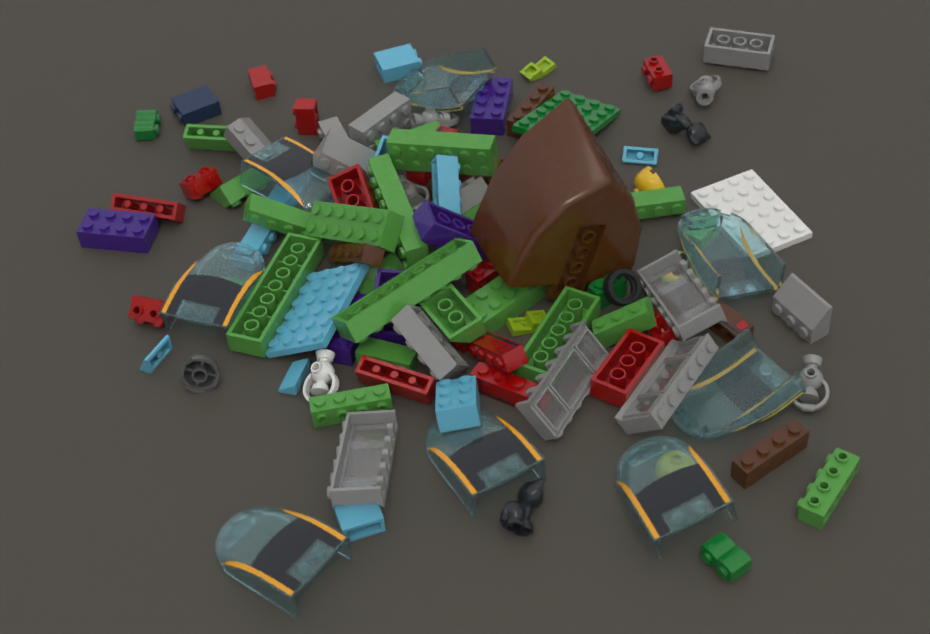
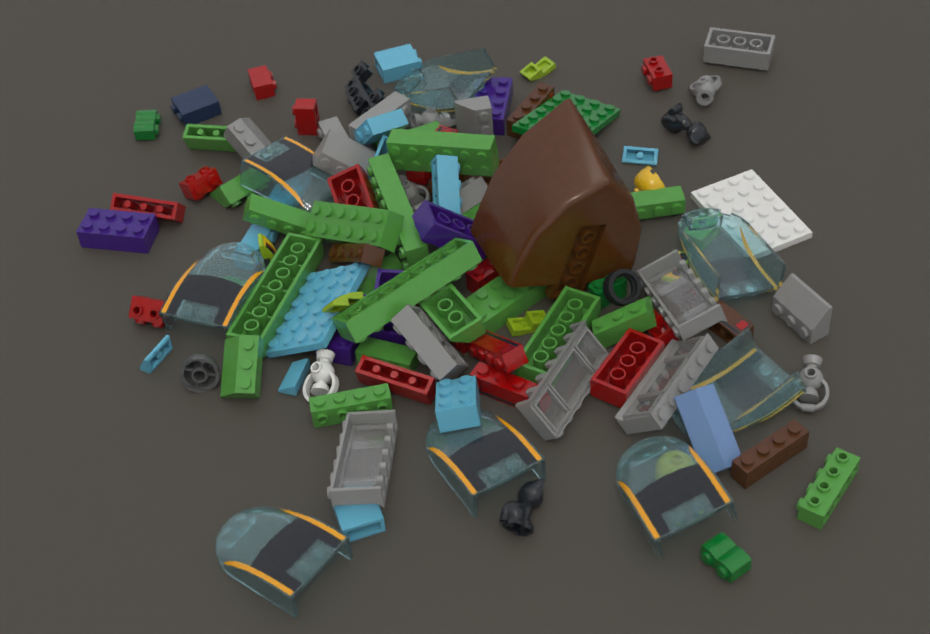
none -> bright green slope [220,335,264,398]
none -> lime slope [258,233,277,261]
none -> lime slope [322,292,364,313]
none -> black bracket [345,60,385,116]
none -> medium azure brick [354,108,409,146]
none -> light grey slope [454,95,494,135]
none -> medium blue slope [674,384,741,474]

